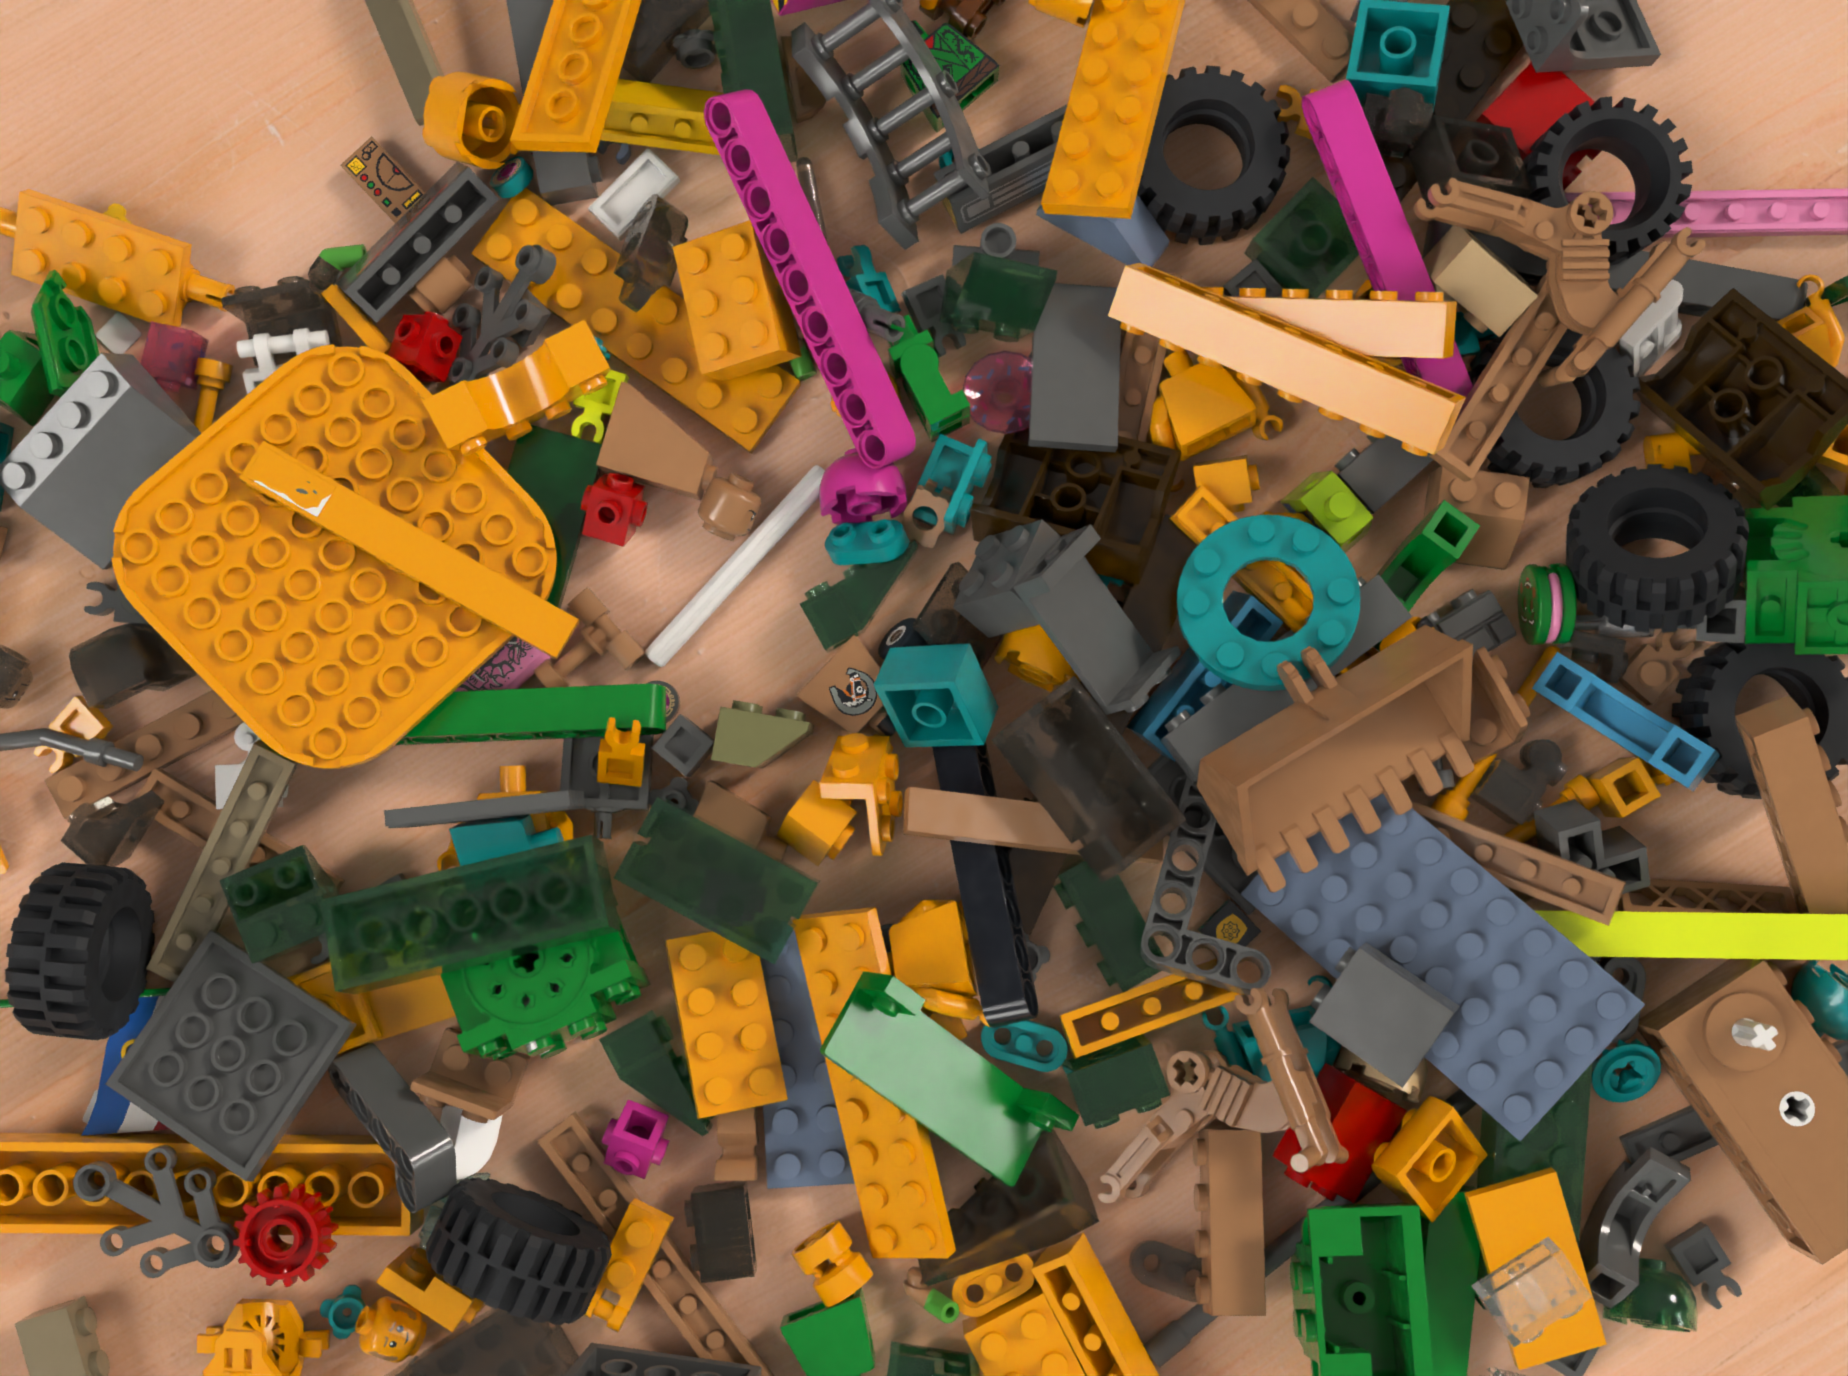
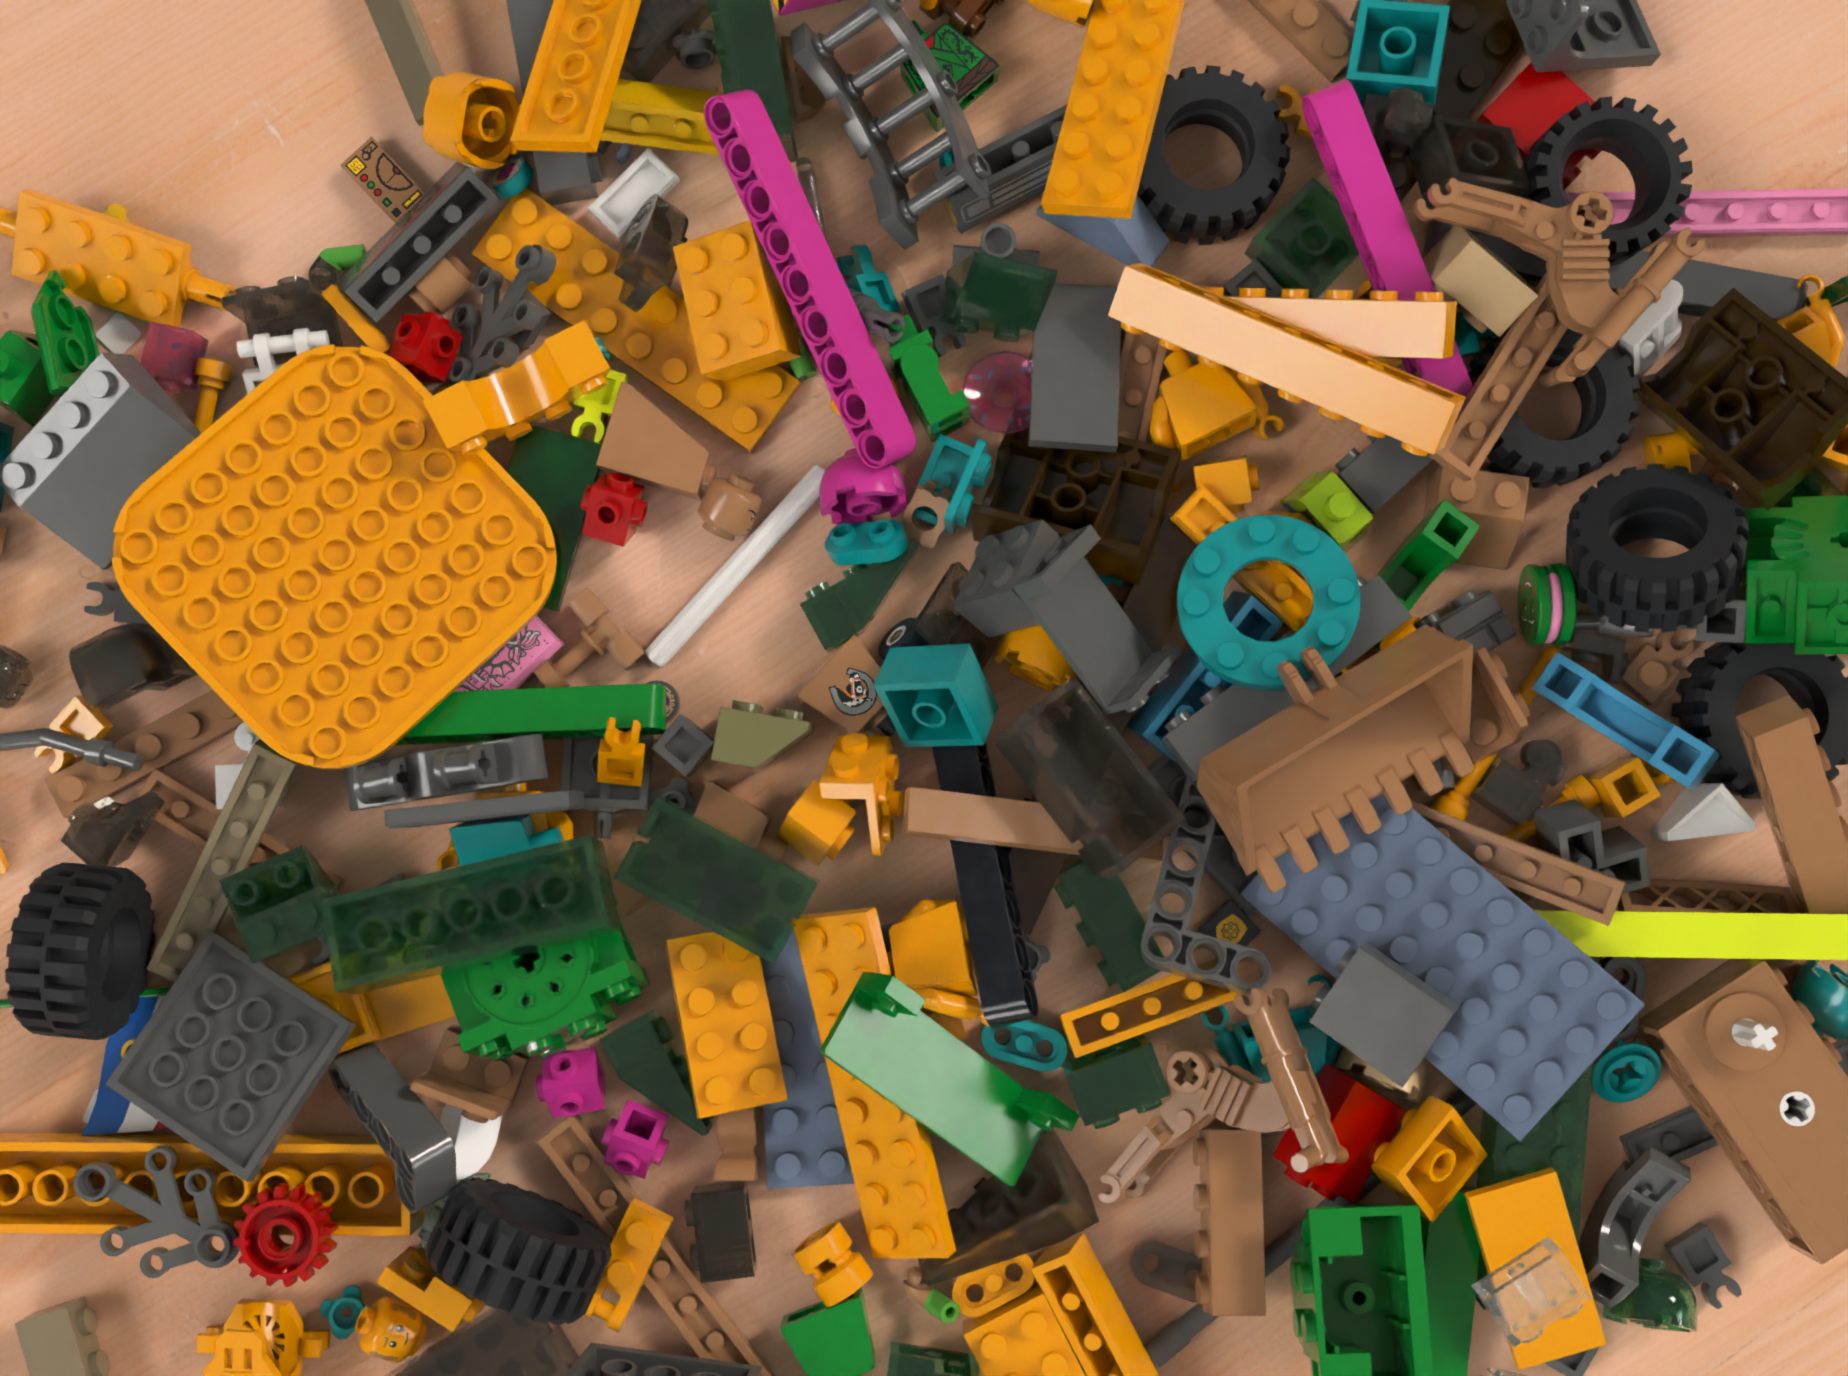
light orange tile [239,440,579,660] -> none
none -> dark grey piece [344,734,548,811]
none -> dark pink brick [536,1047,605,1118]
none -> white slope [1651,783,1756,841]

